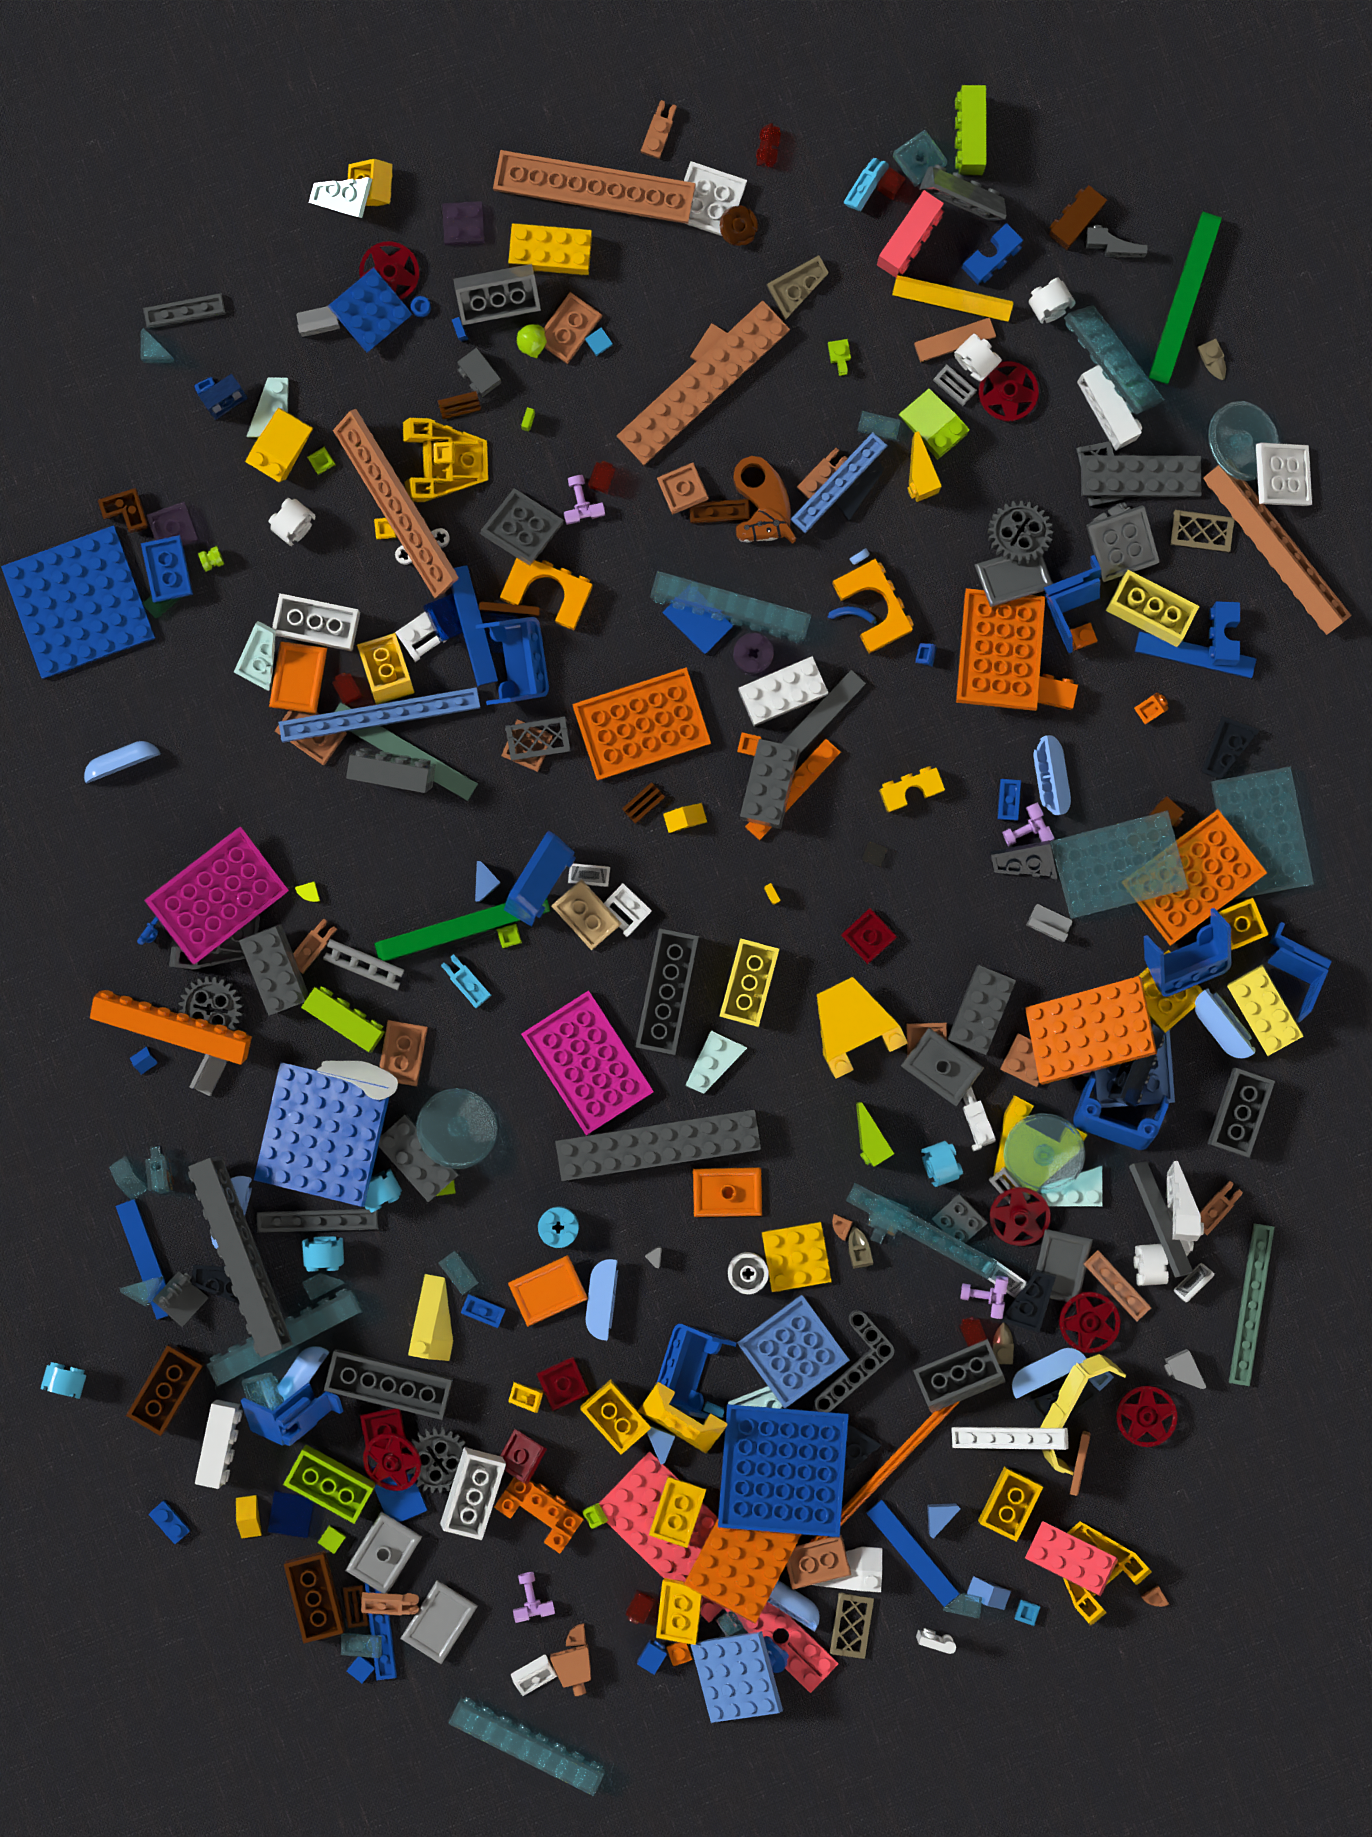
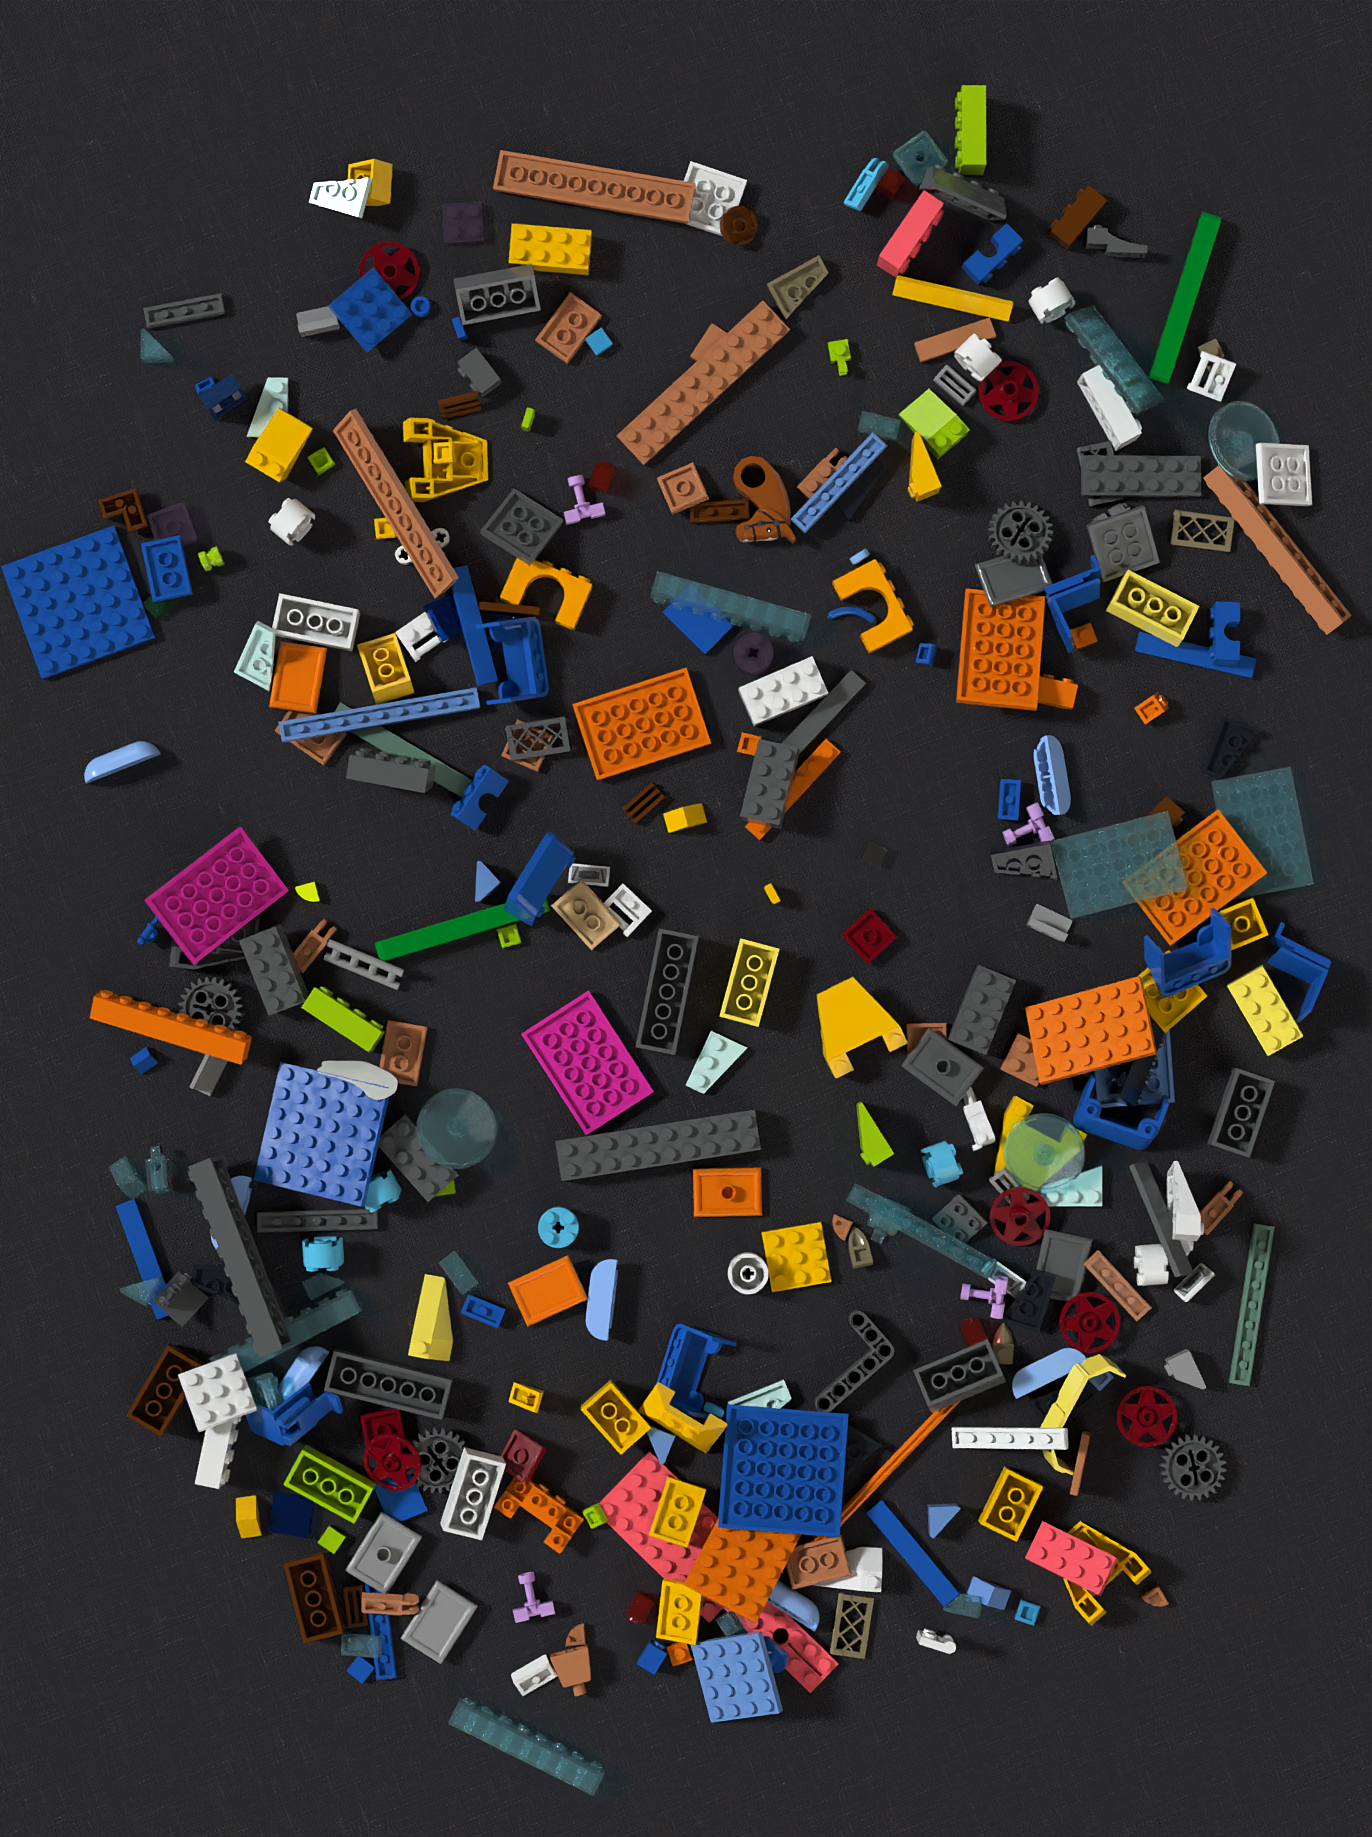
medium azure brick [40,1362,86,1399] -> none
blue plate [148,1500,191,1544] -> none
clear red brick [332,672,363,705] -> none
medium azure hinge [441,954,492,1009] -> none
lime hair [517,324,547,358] -> none
dark red plate [536,1357,589,1411] -> none
nougat hinge [641,100,677,159] -> none
light grey slope [645,1247,662,1268] -> none
medium blue plate [737,1295,849,1408] -> none
clear red hinge [756,123,781,168] -> none
yellow arch [879,766,945,813] -> none
light blue brick [1195,989,1255,1058] -> none
none -> white plate [178,1353,257,1432]
none -> blue arch [450,765,509,831]
none -> dark grey gear [1160,1434,1226,1501]
none -> white plate [1187,351,1236,402]

